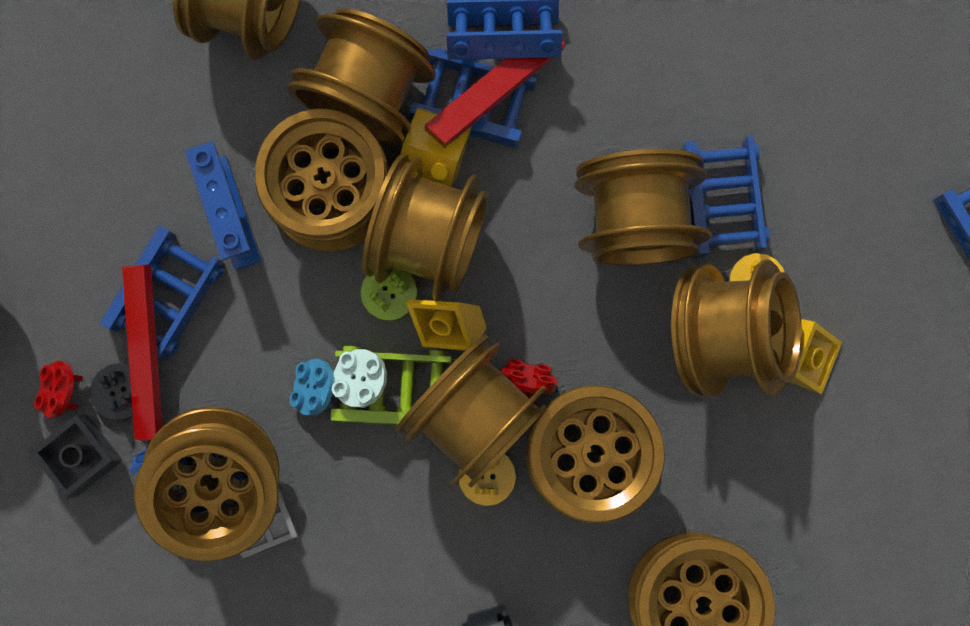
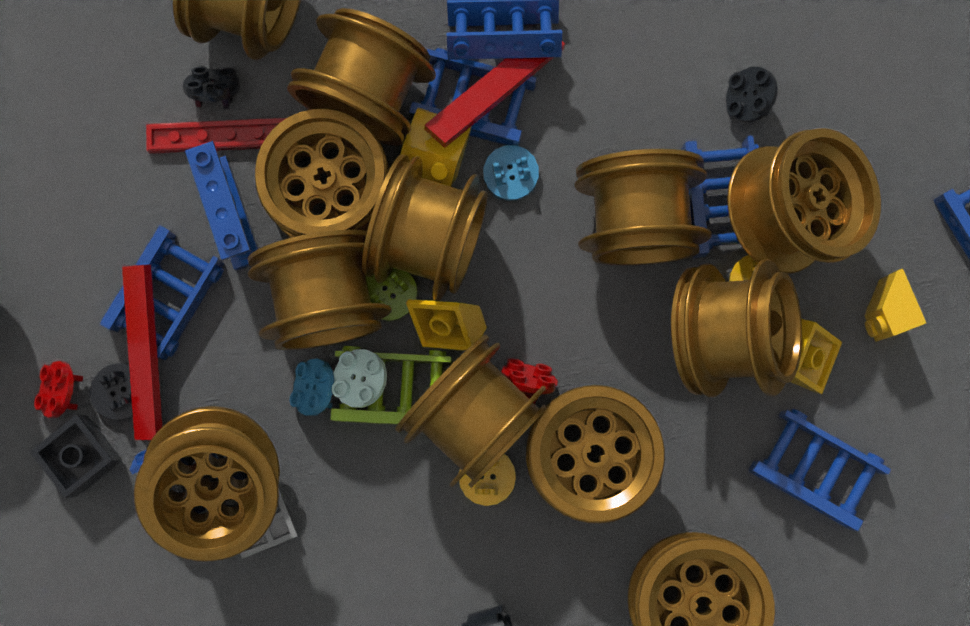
none -> red tile [146,118,286,154]
none -> black plate [183,66,240,109]
none -> pearl gold wheel [248,230,392,350]
none -> dark azure plate [483,145,539,201]
none -> black plate [726,66,778,122]
none -> pearl gold wheel [727,128,881,274]
none -> blue fence [748,409,891,531]
none -> yellow slope [864,268,926,342]

